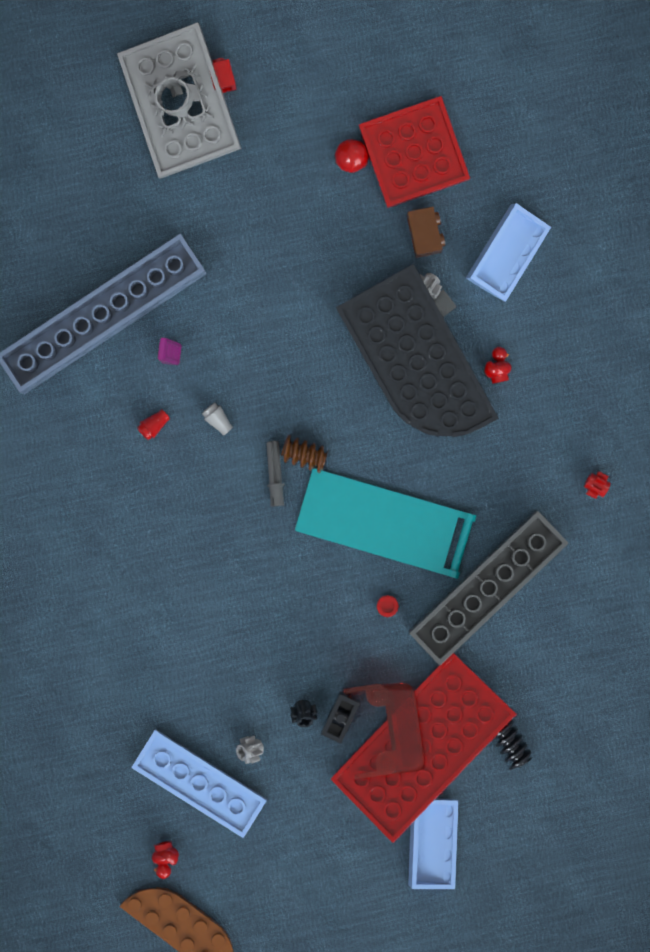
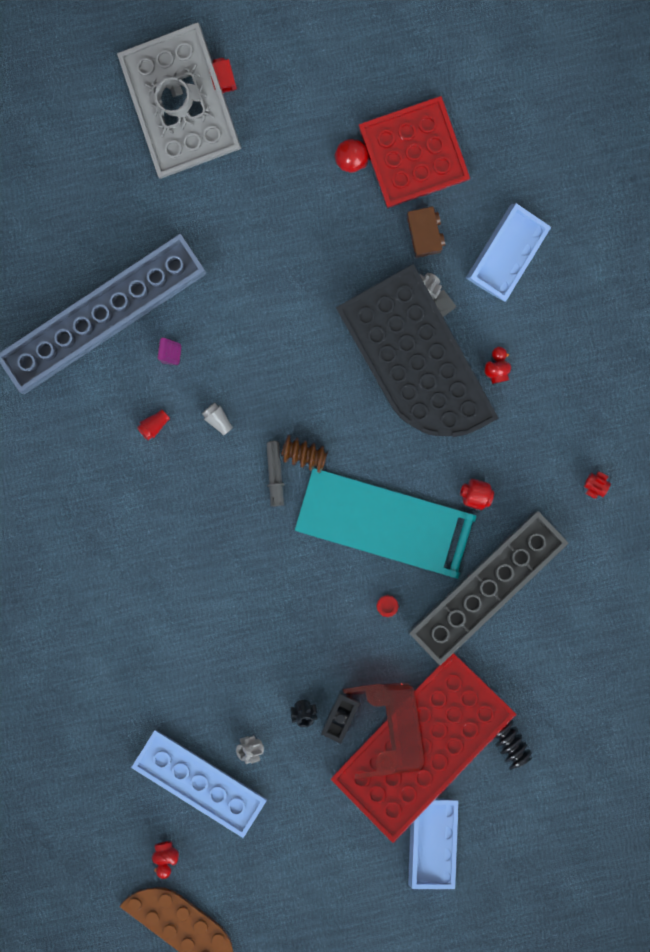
none -> red head [460,479,494,510]

